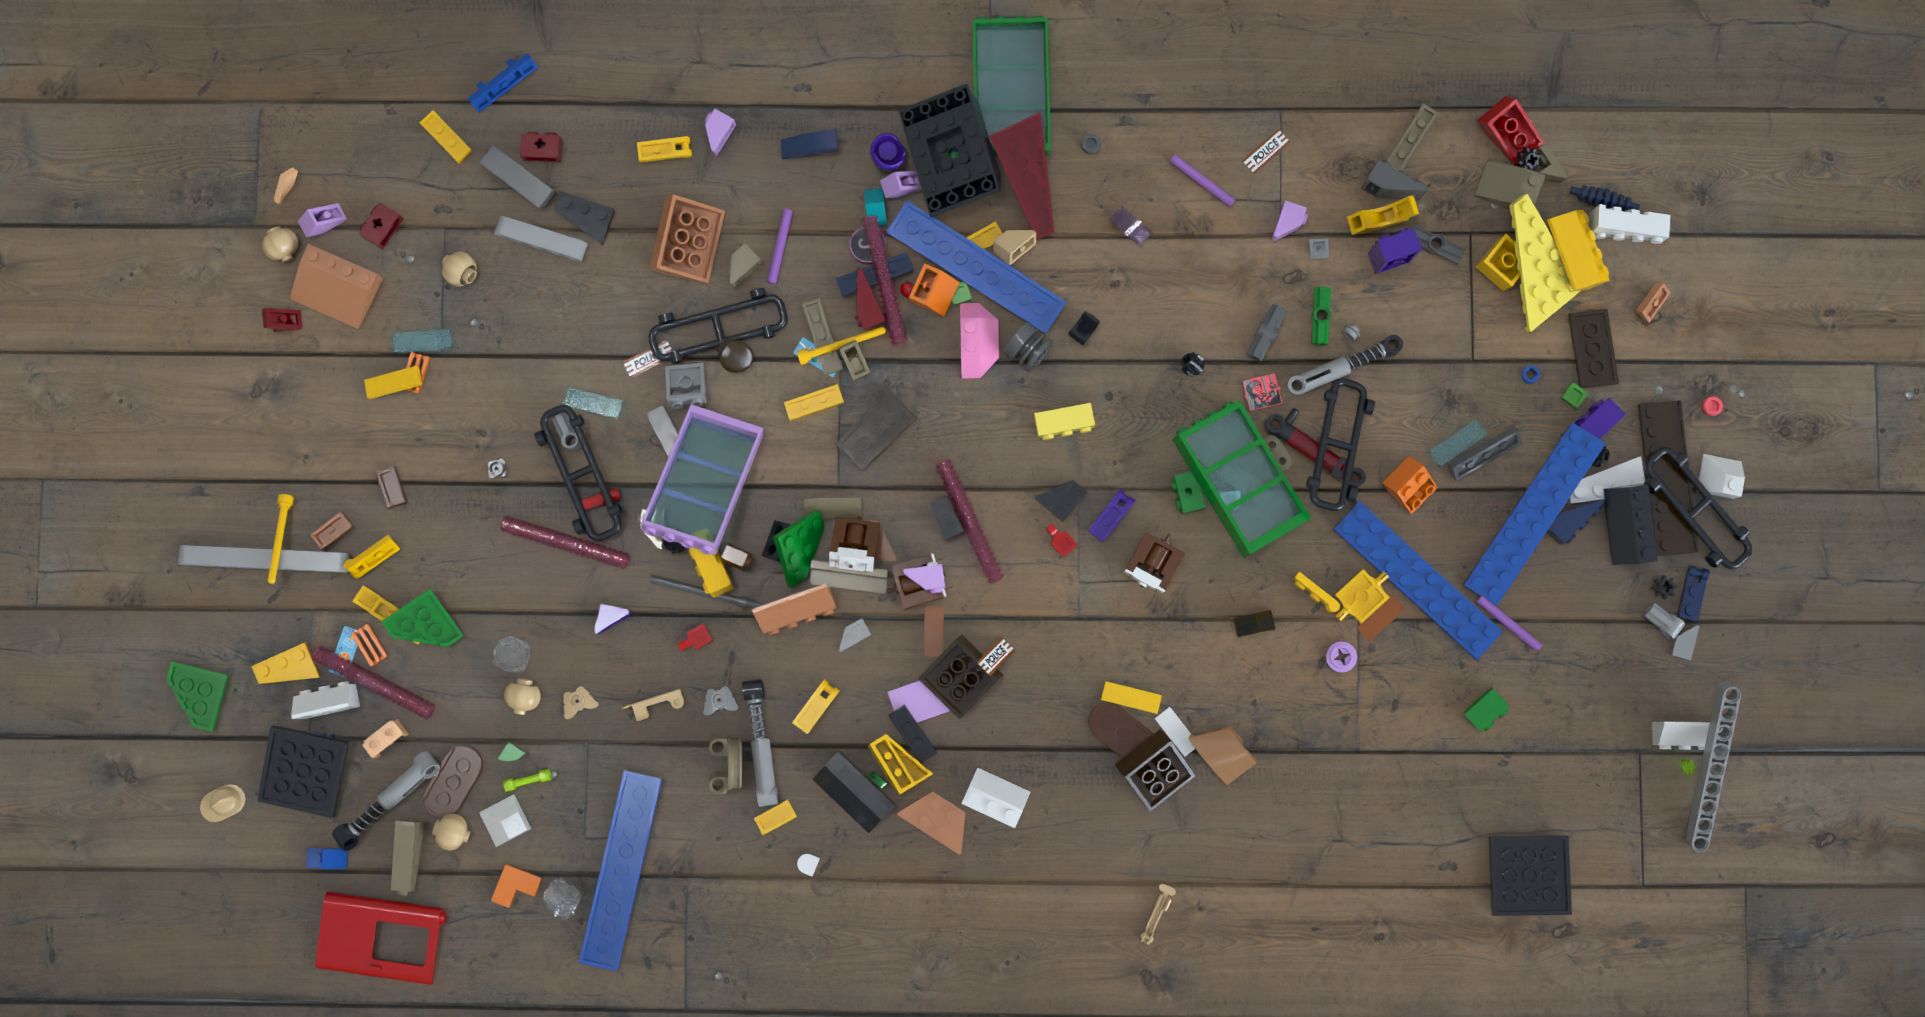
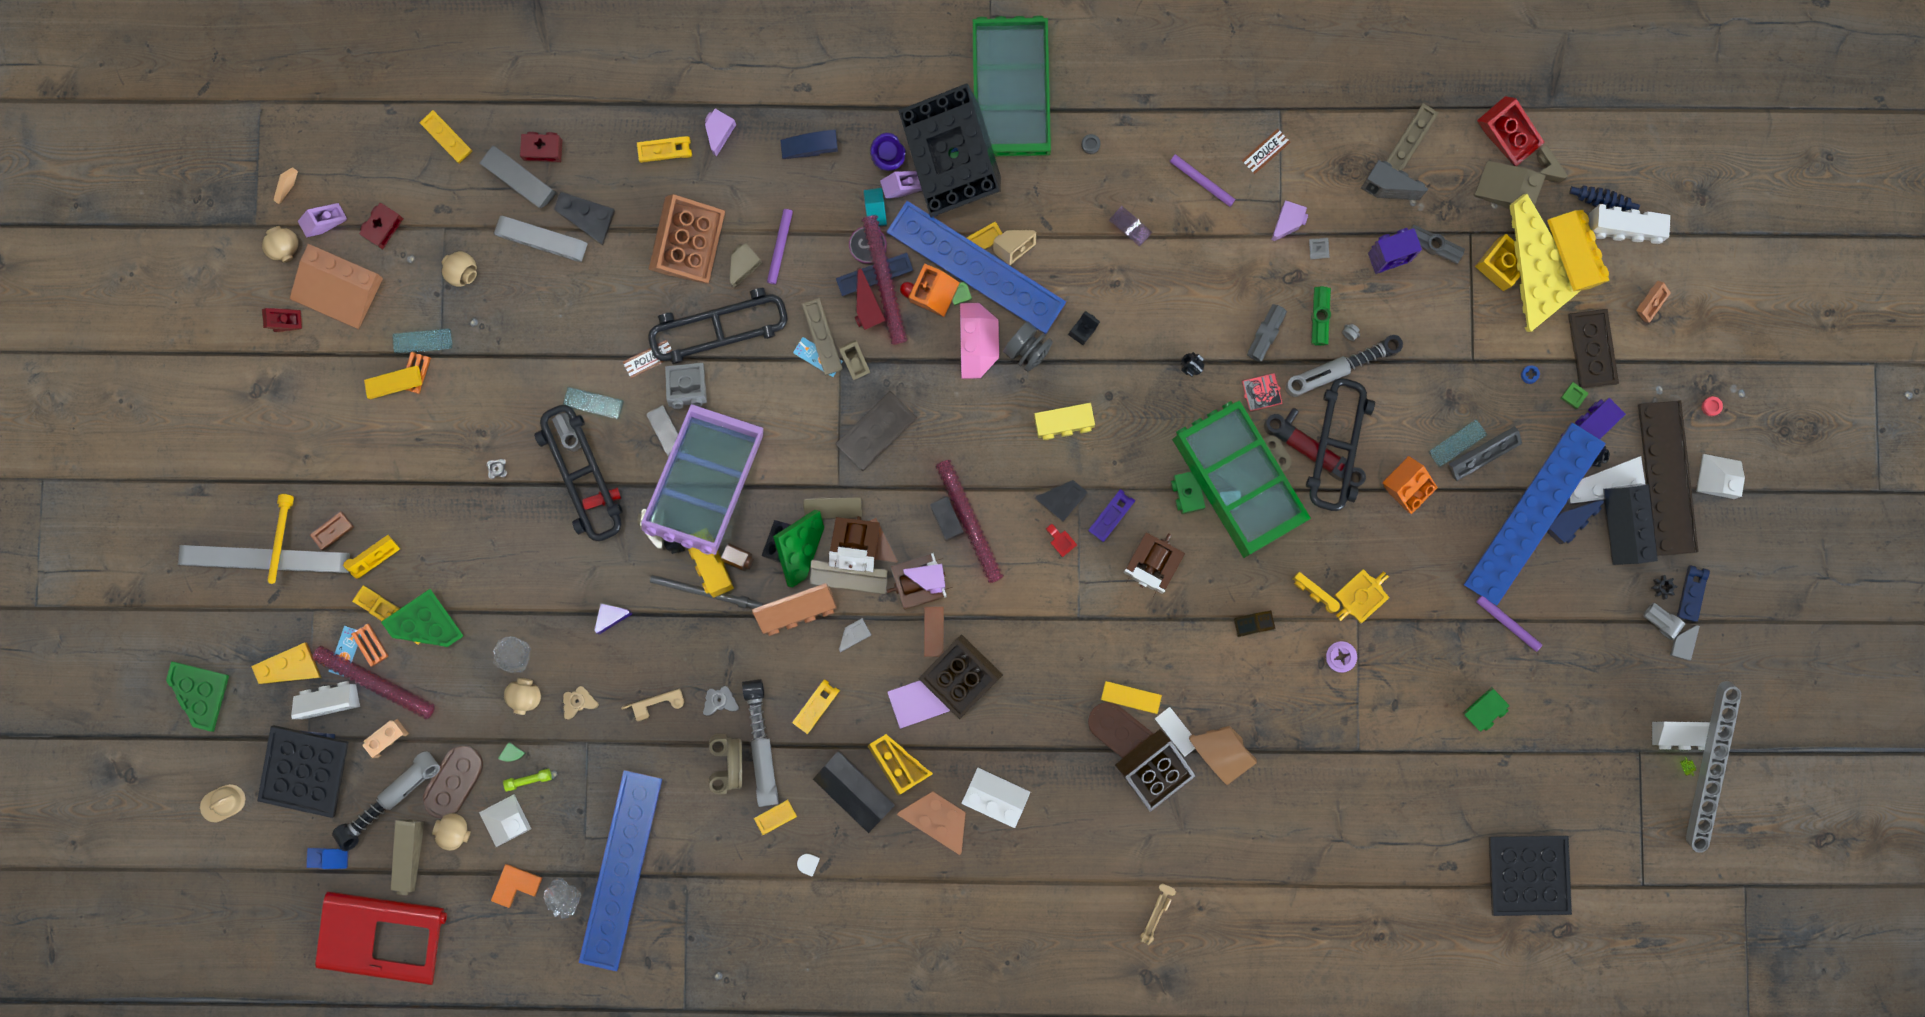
tile [375,466,407,509] -> none
blue hinge [467,53,538,113] -> none
clear pink piece [500,515,629,569] -> none
red plate [677,624,713,652] -> none
dark brown piece [717,339,754,373] -> none
yellow tile [784,384,844,421] -> none
yellow piece [797,327,886,365] -> none
green tile [869,771,887,789] -> none
black tile [888,704,937,763] -> none
sticker [976,637,1015,676] -> none
dark red wing [989,111,1054,240] -> none
blue plate [1333,501,1503,660] -> none
yellow arch [1347,195,1419,235] -> none
dark orange sticker [1357,595,1406,642] -> none
black gear [1515,147,1541,171] -> none
black bar [1643,447,1752,569] -> none

